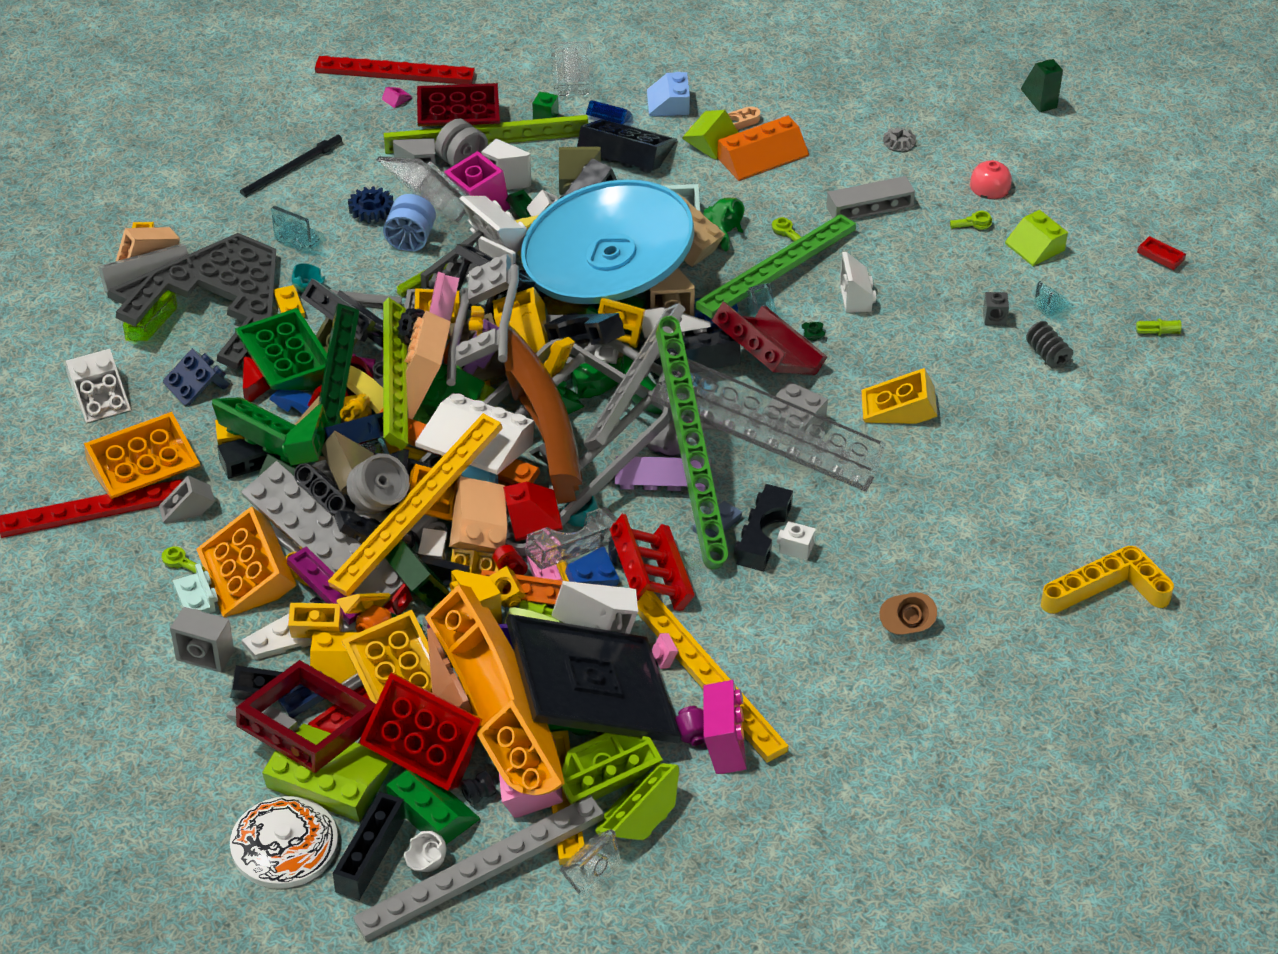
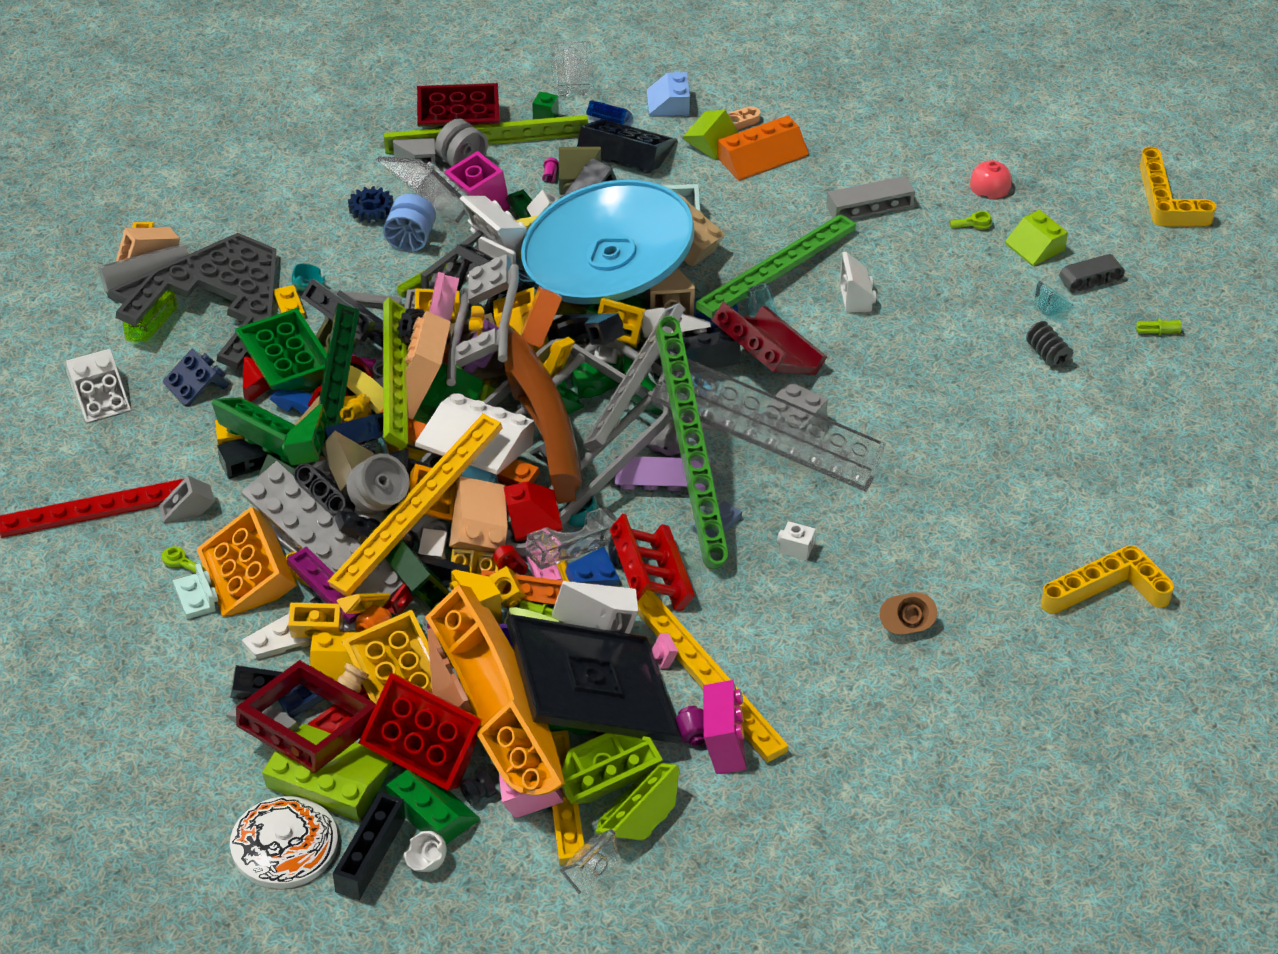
light orange slope [84,412,200,499] -> none
light grey brick [170,606,234,673] -> none
black bar [240,134,342,197] -> none
clear light blue bracket [271,206,324,253] -> none
red plate [315,56,475,84] -> none
light grey plate [353,795,604,942] -> none
dark pink slope [382,87,412,108] -> none
white slope [481,139,531,190] -> none
green piece [702,197,745,252] -> none
black arch [734,484,793,572] -> none
lime plate [772,217,801,242] -> none
dark green plate [802,322,825,341] -> none
yellow slope [861,368,938,424] -> none
light grey gear [883,127,916,151] -> none
dark grey brick [983,292,1009,326] -> none
dark green slope [1021,59,1063,113] -> none
red plate [1137,236,1186,270] -> none
none -> tan wheel [337,663,369,693]
none -> orange slope [520,286,562,350]
none -> dark pink pin [542,157,559,183]
none -> dark grey beam [1059,254,1125,293]
none -> yellow beam [1139,146,1216,227]

